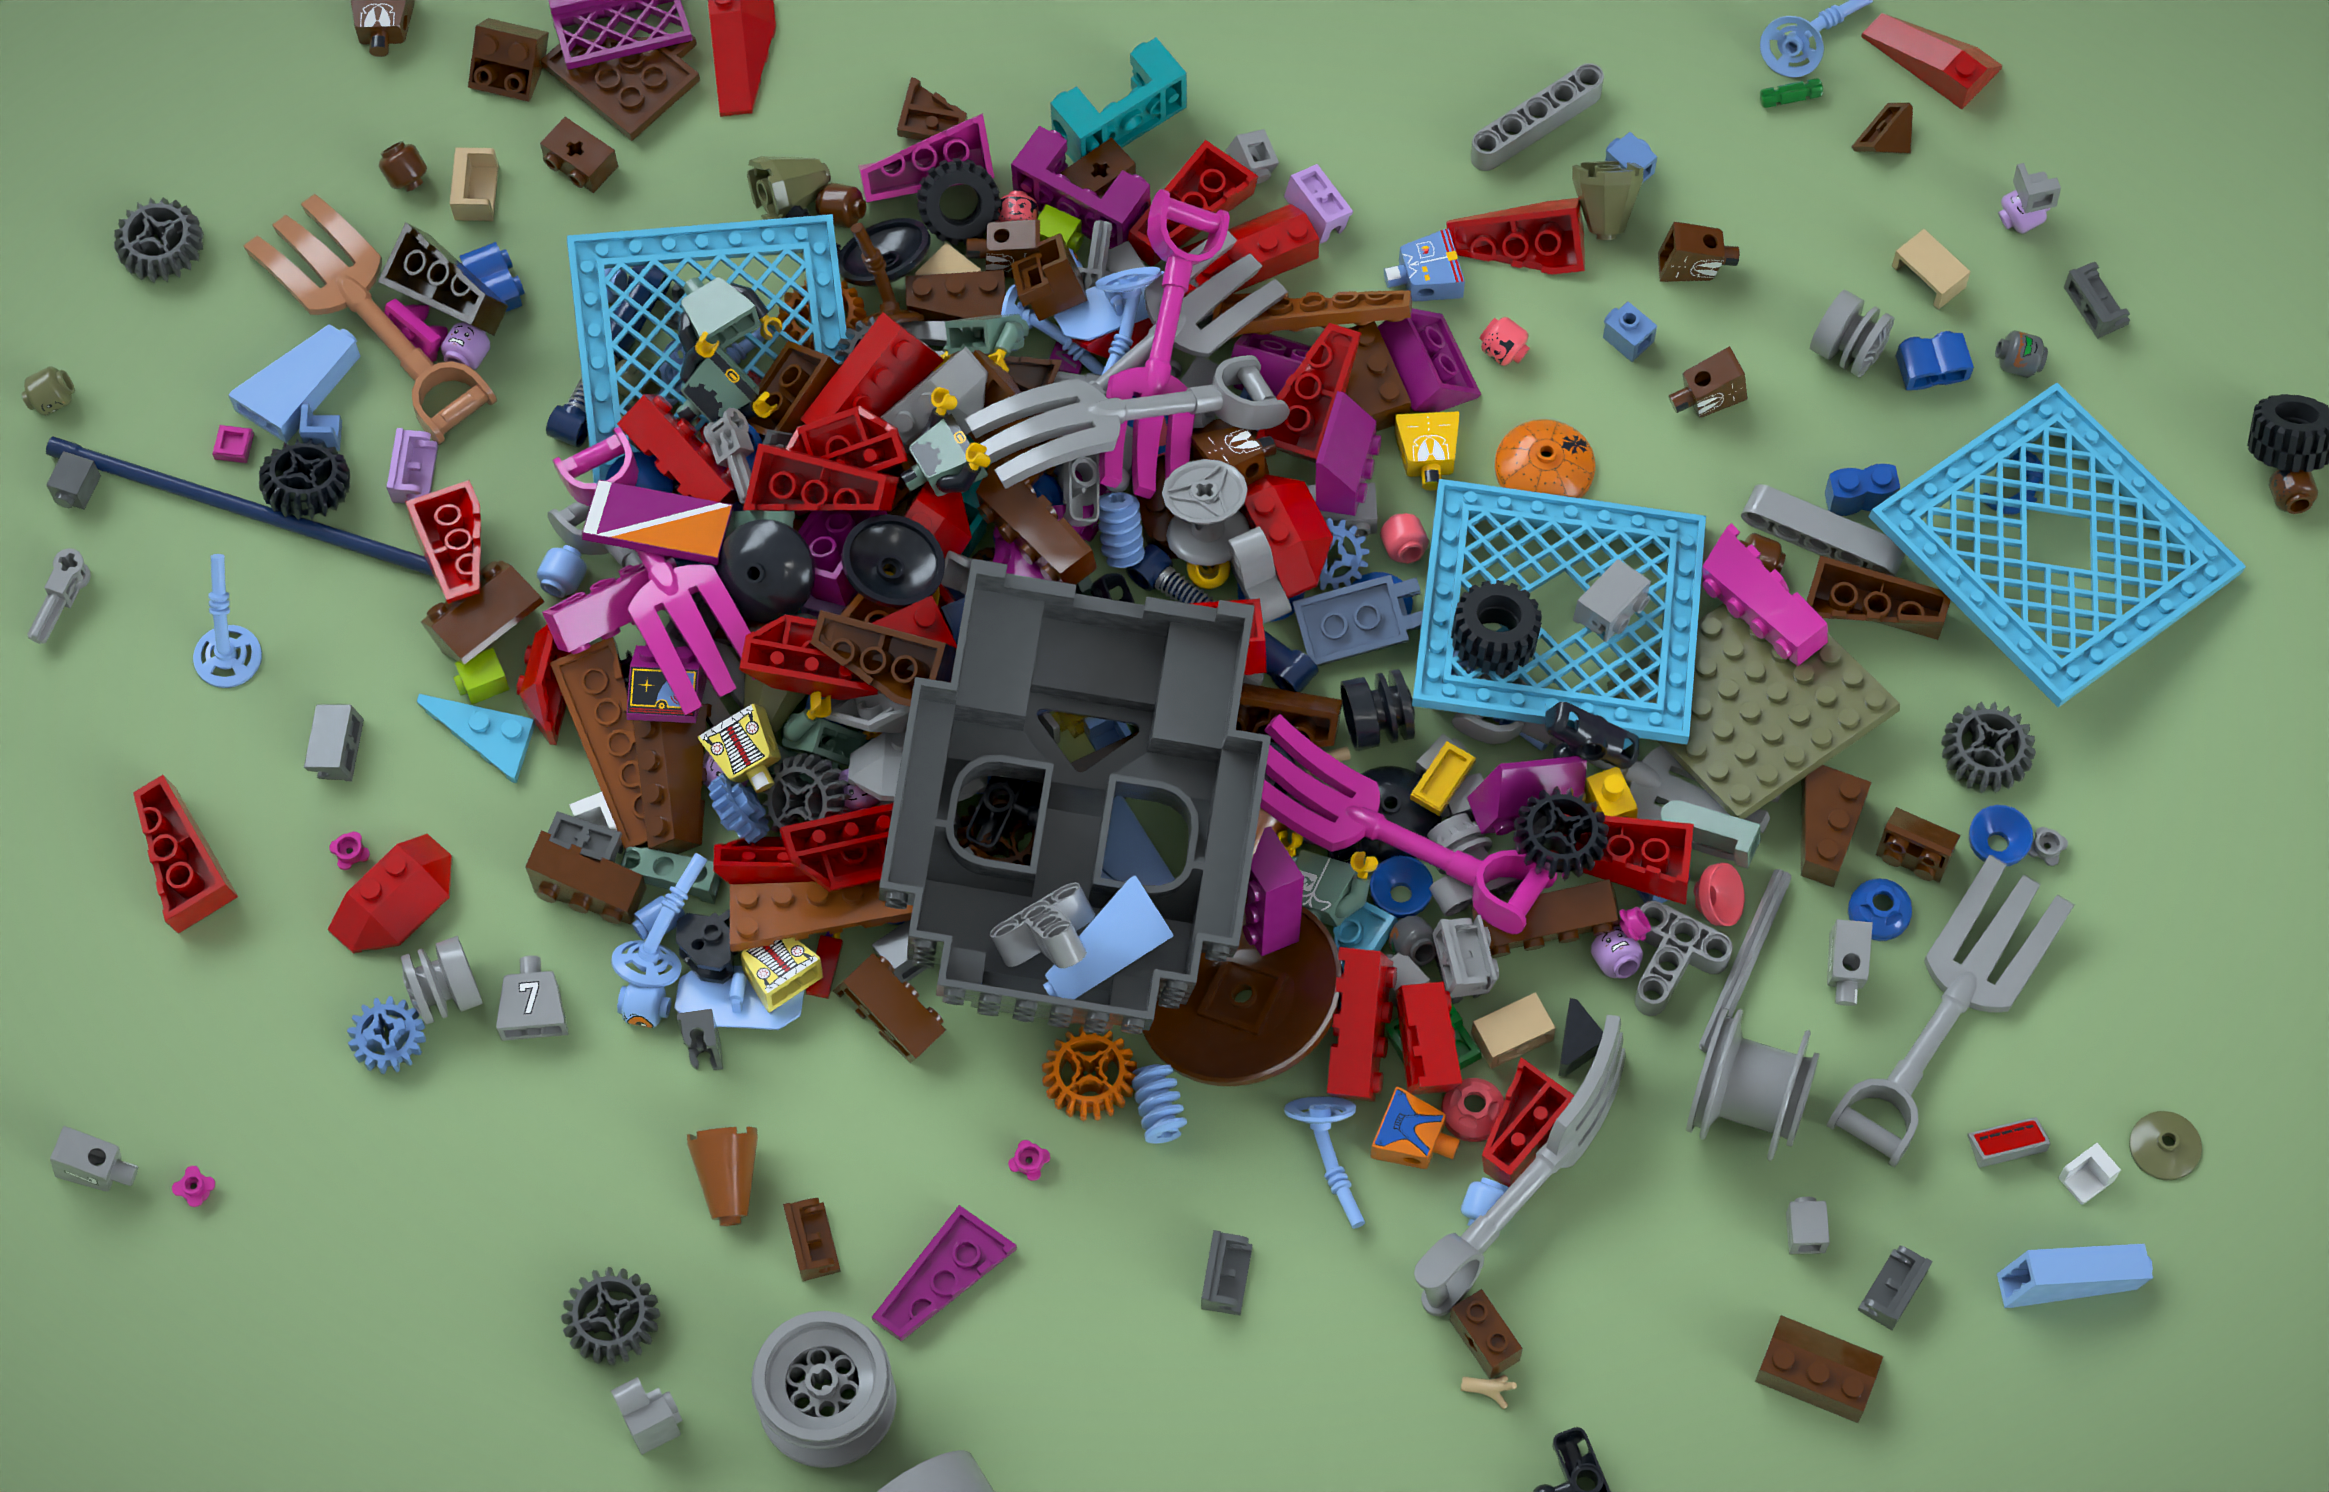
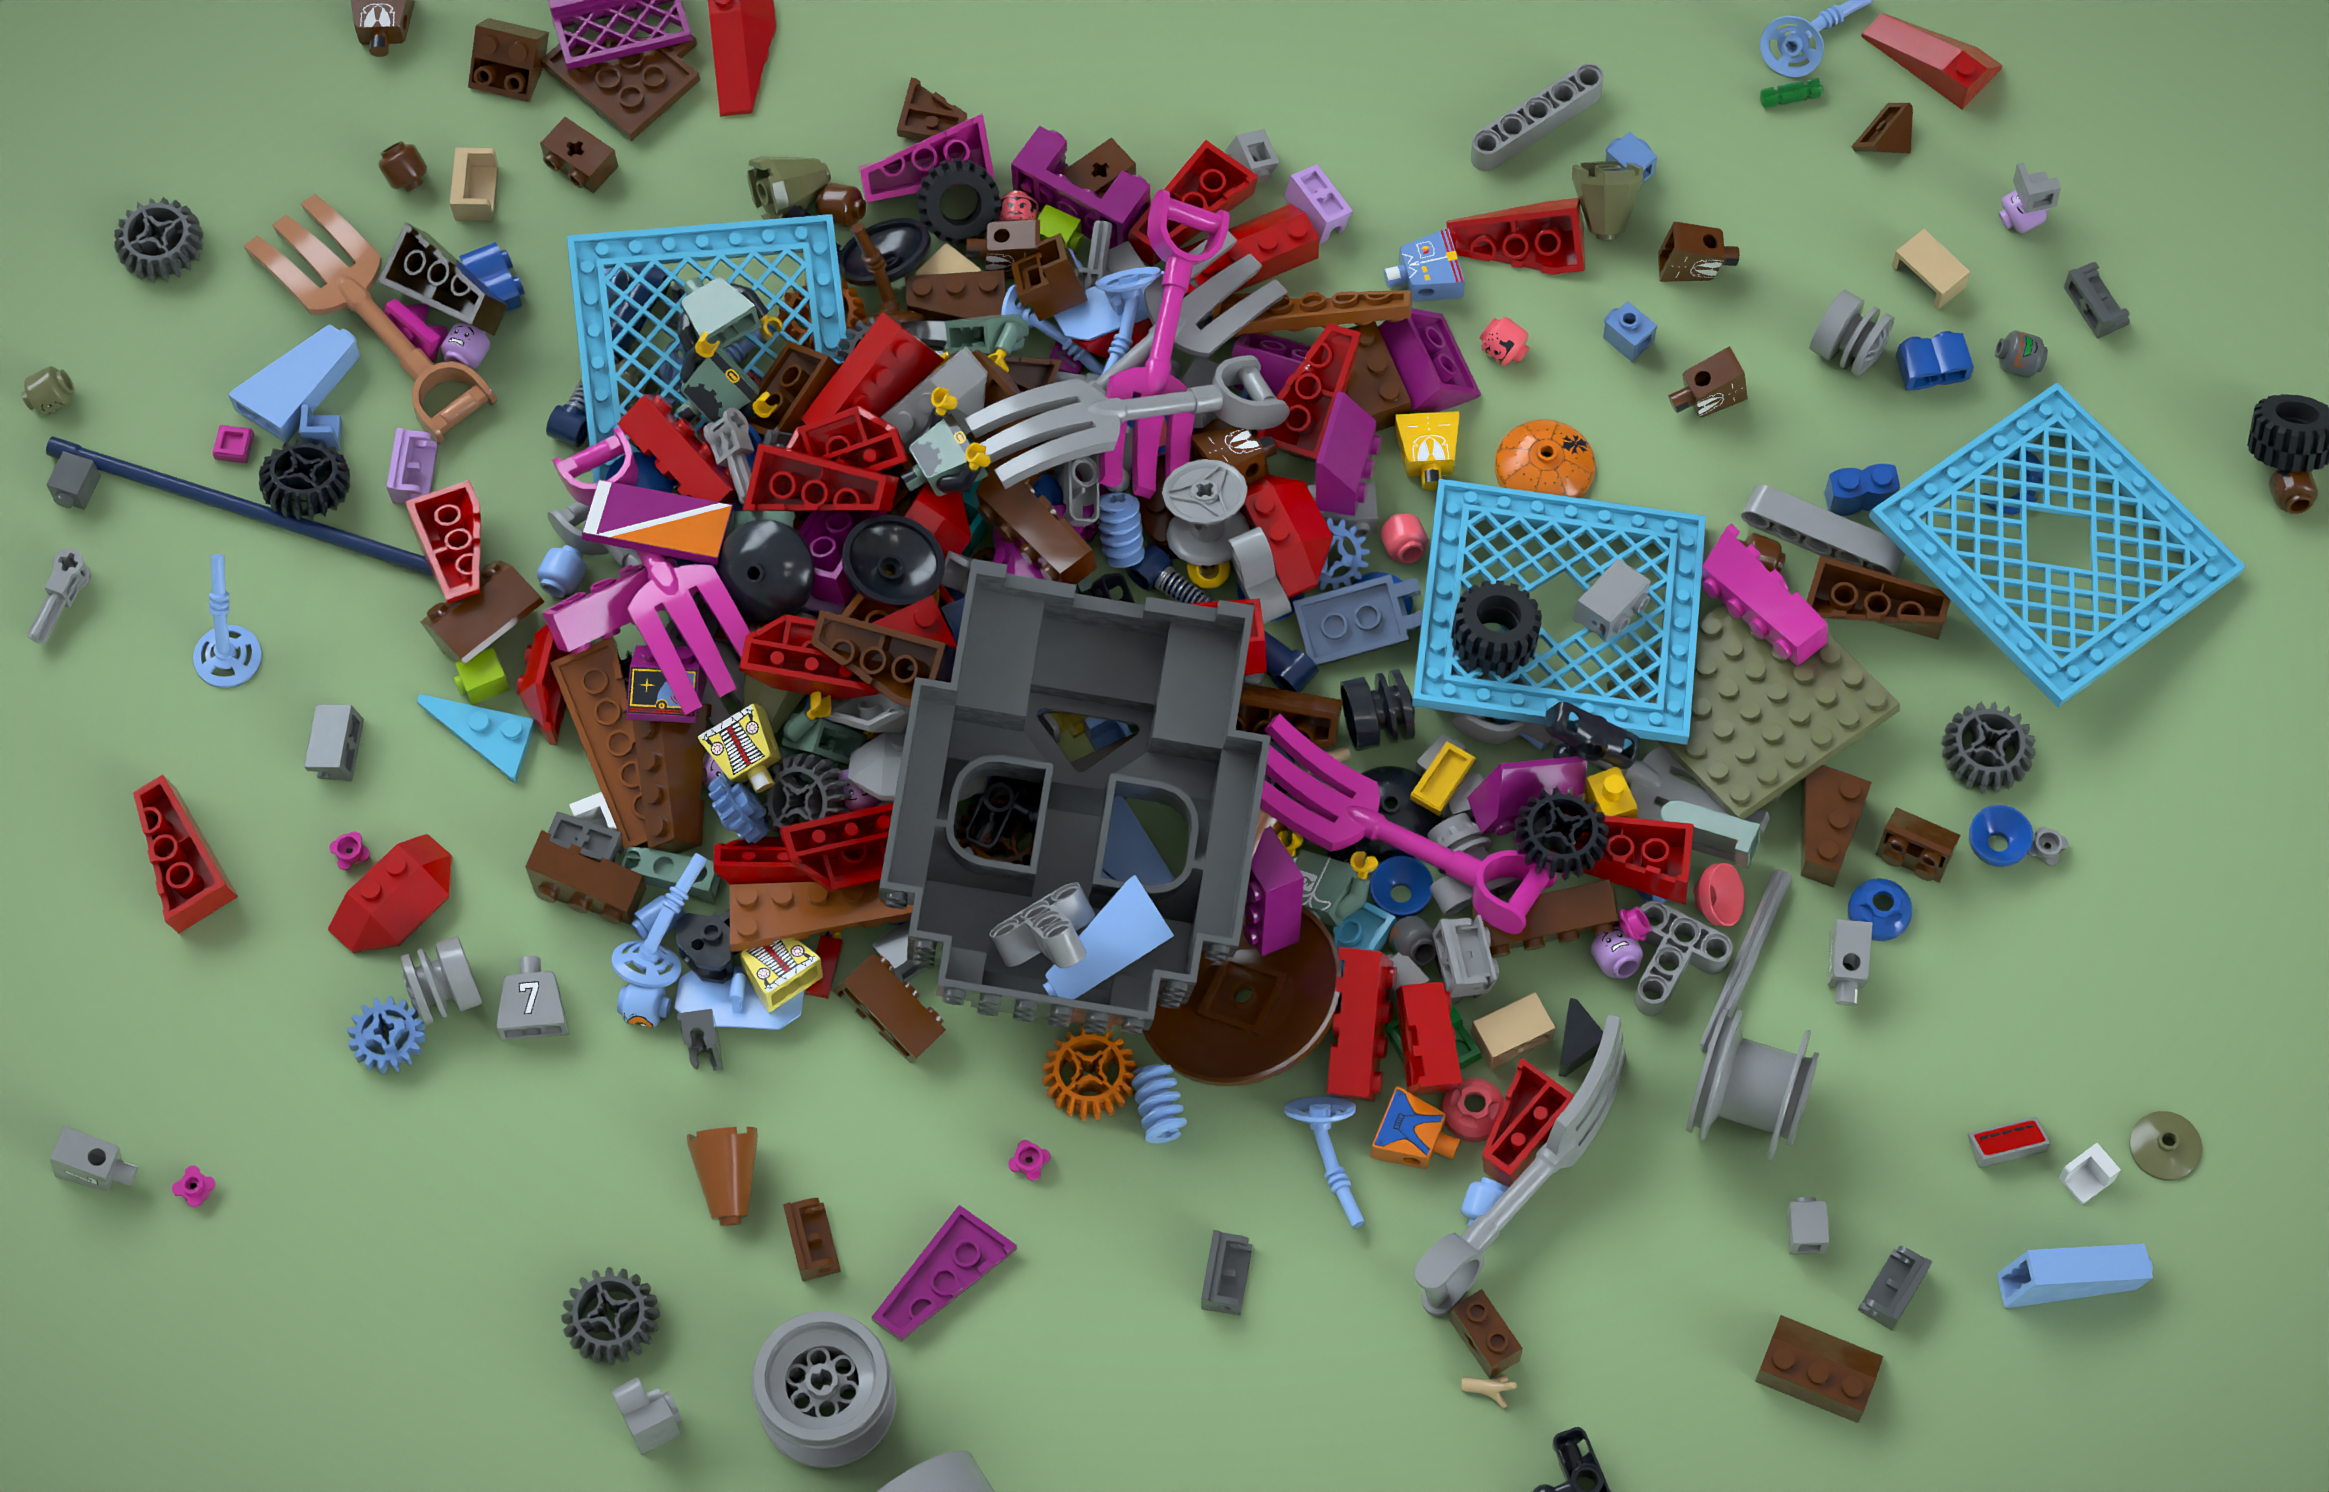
teal plate [1050,37,1187,163] -> none
light grey piece [1827,855,2075,1168] -> none

